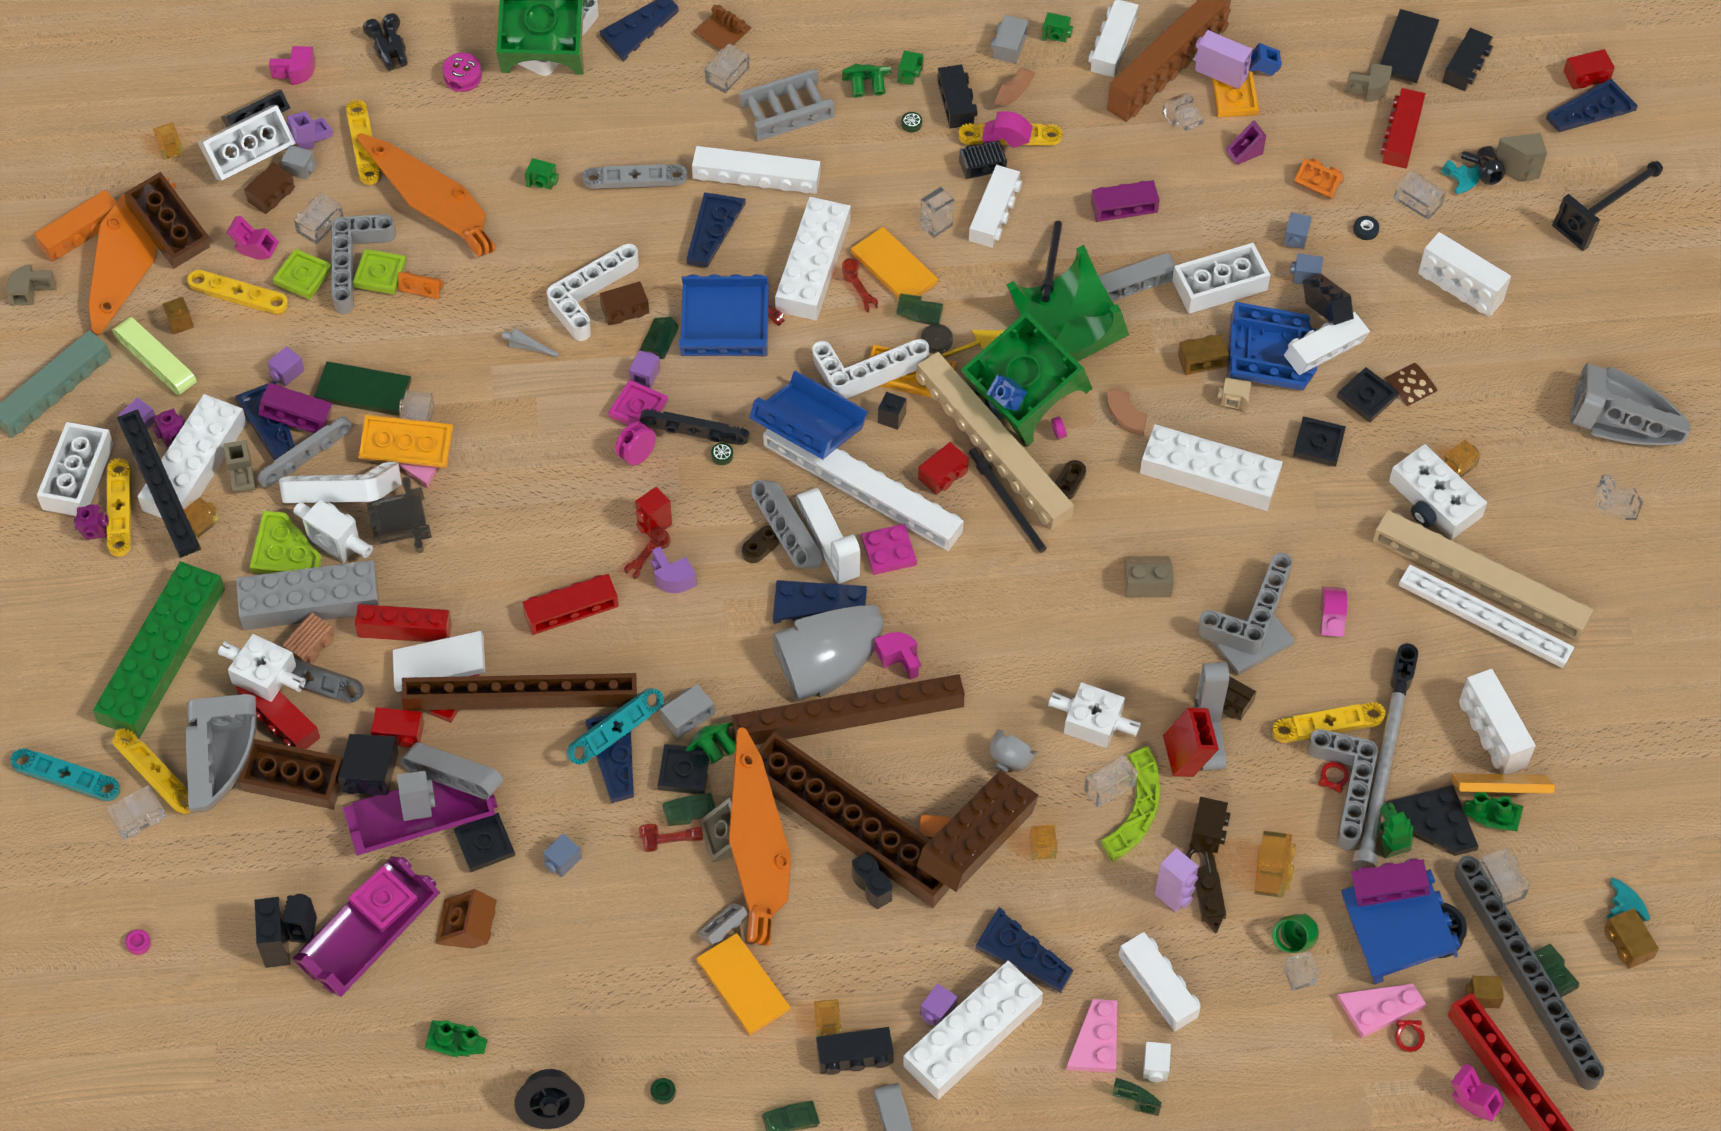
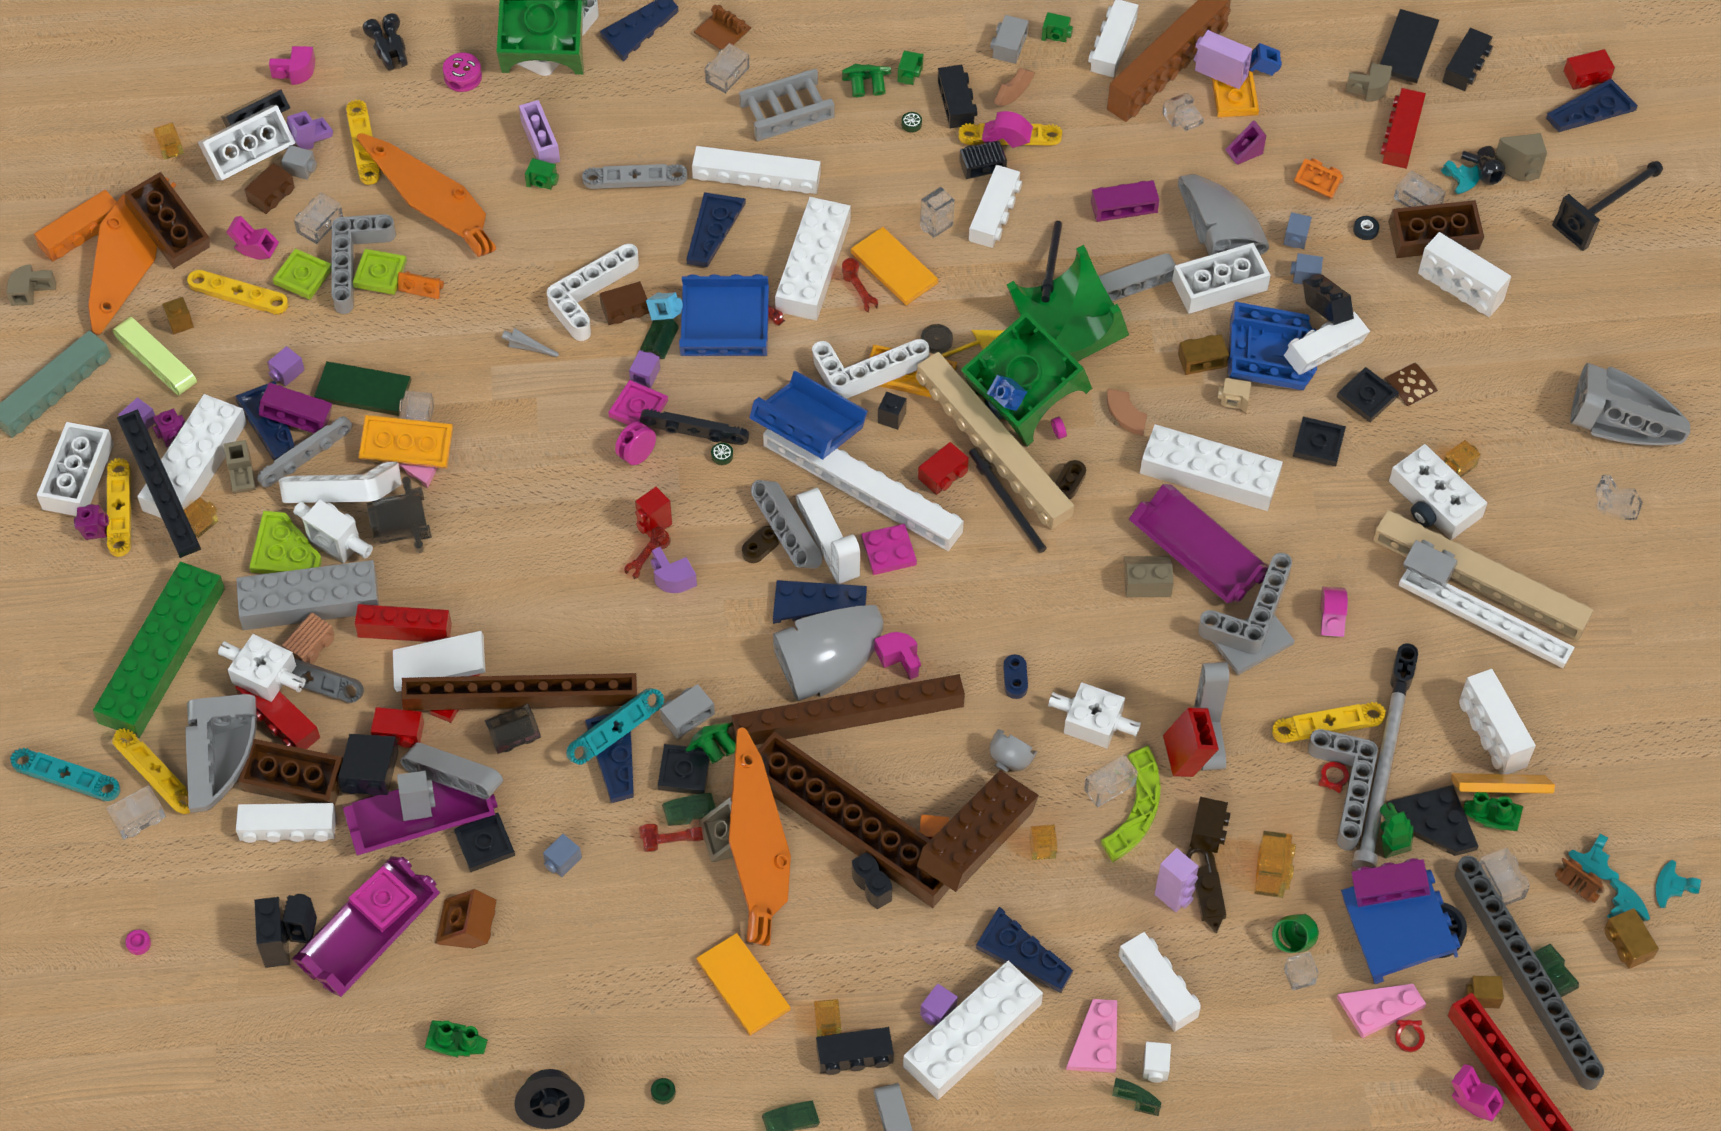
red brick [522,574,619,635] -> none
light grey plate [697,903,748,945] -> none
clear green slope [896,293,943,326] -> none
dark brown brick [1223,676,1257,721] -> none
none -> white brick [236,803,336,843]
none -> clear smoke brick [485,704,541,754]
none -> lavender brick [519,100,560,164]
none -> medium azure brick [646,292,683,320]
none -> dark blue plate [1003,654,1028,699]
none -> magenta cylinder [1129,484,1269,603]
none -> light grey panel [1178,174,1269,255]
none -> reddish brown brick [1388,200,1484,258]
none -> light grey brick [1403,540,1457,587]
none -> dark orange hinge [1555,858,1605,903]
none -> teal piece [1568,834,1619,880]
none -> teal piece [1656,860,1701,908]

